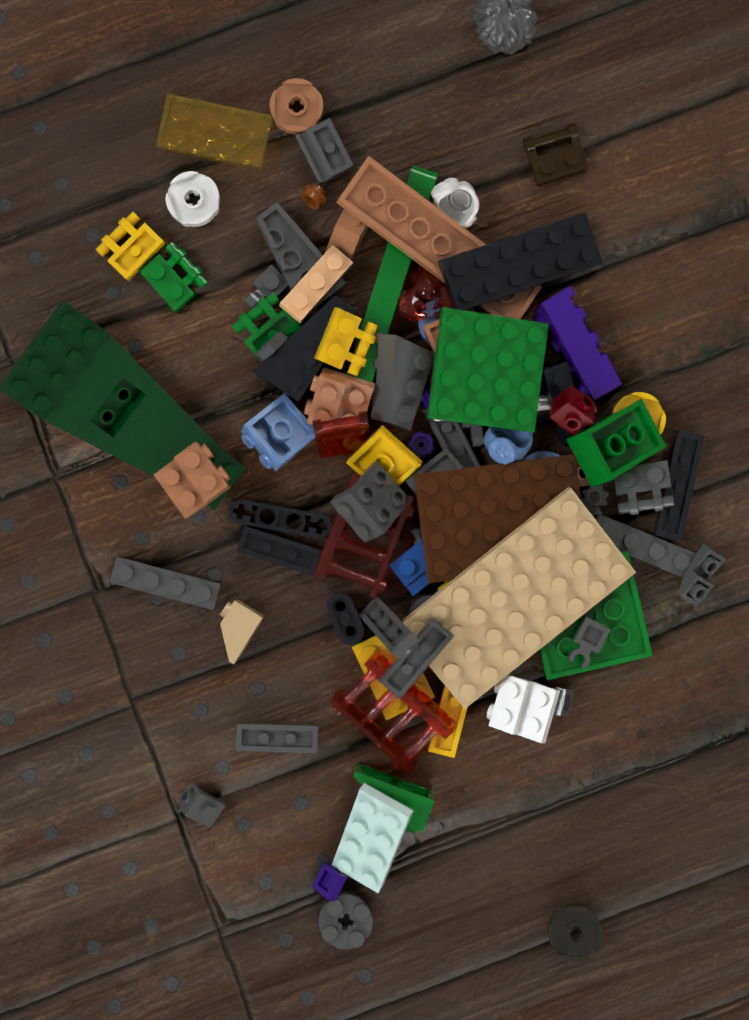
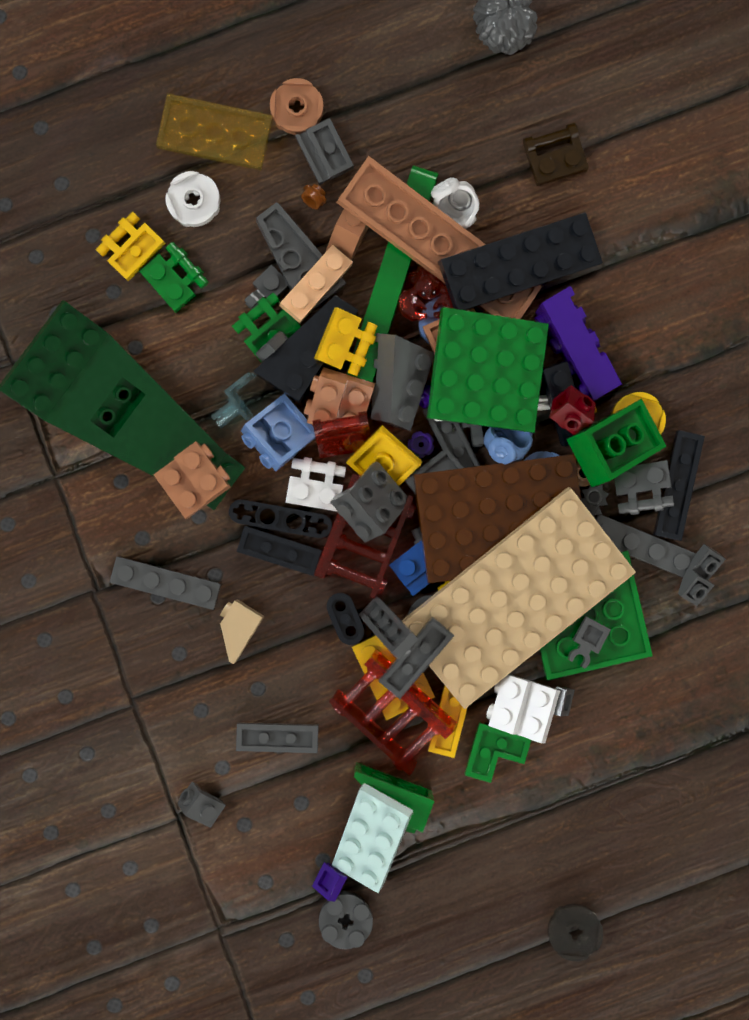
none -> clear light blue bracket [211,372,256,428]
none -> white plate [285,457,346,512]
none -> green plate [464,722,531,783]

